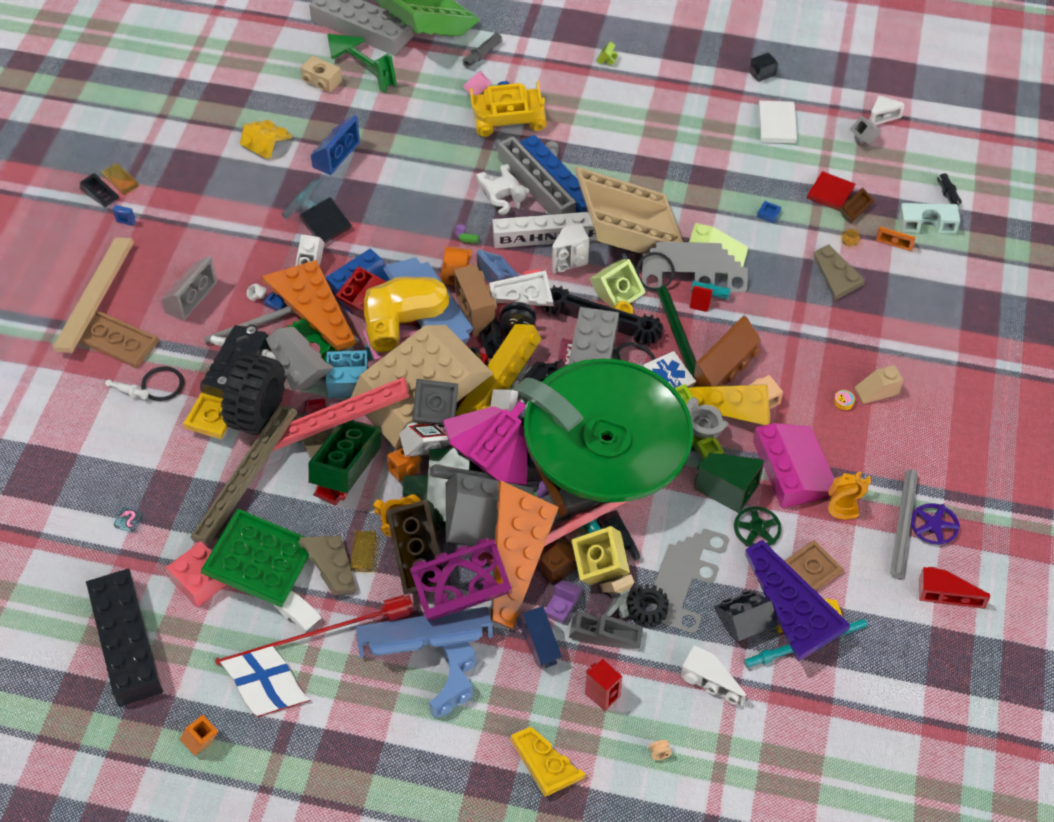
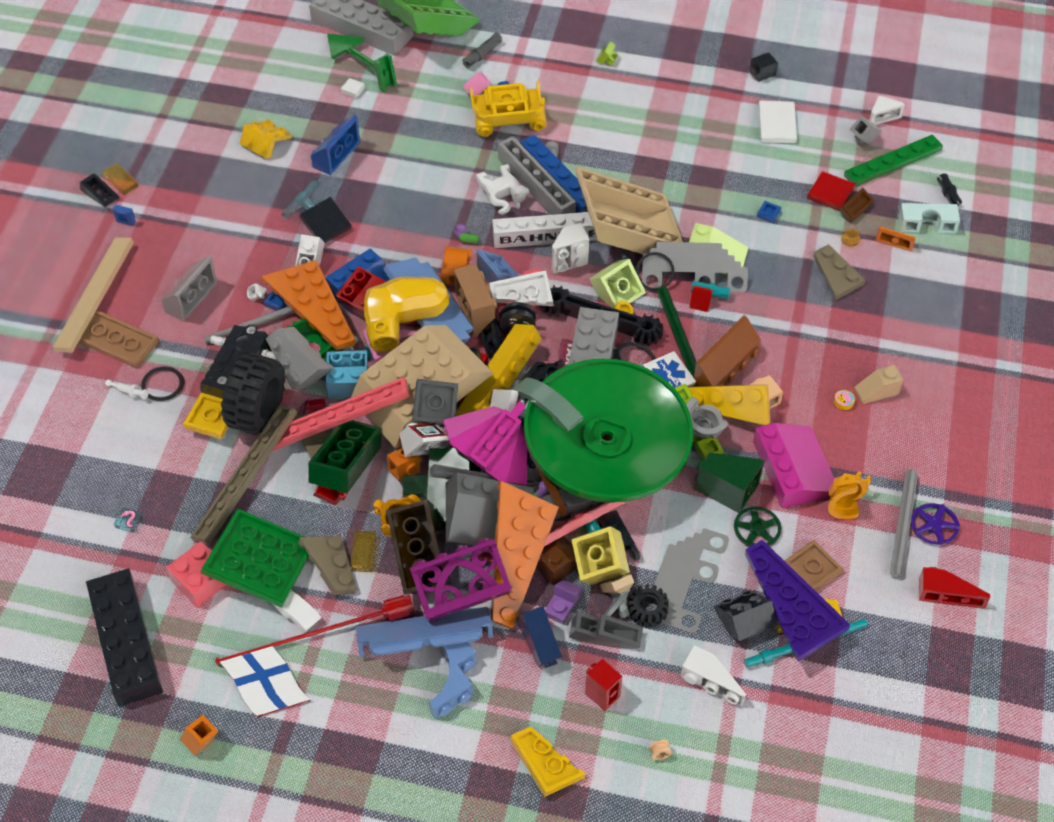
tan brick [300,55,342,93] -> none
none -> white tile [341,78,365,98]
none -> green plate [844,134,943,187]

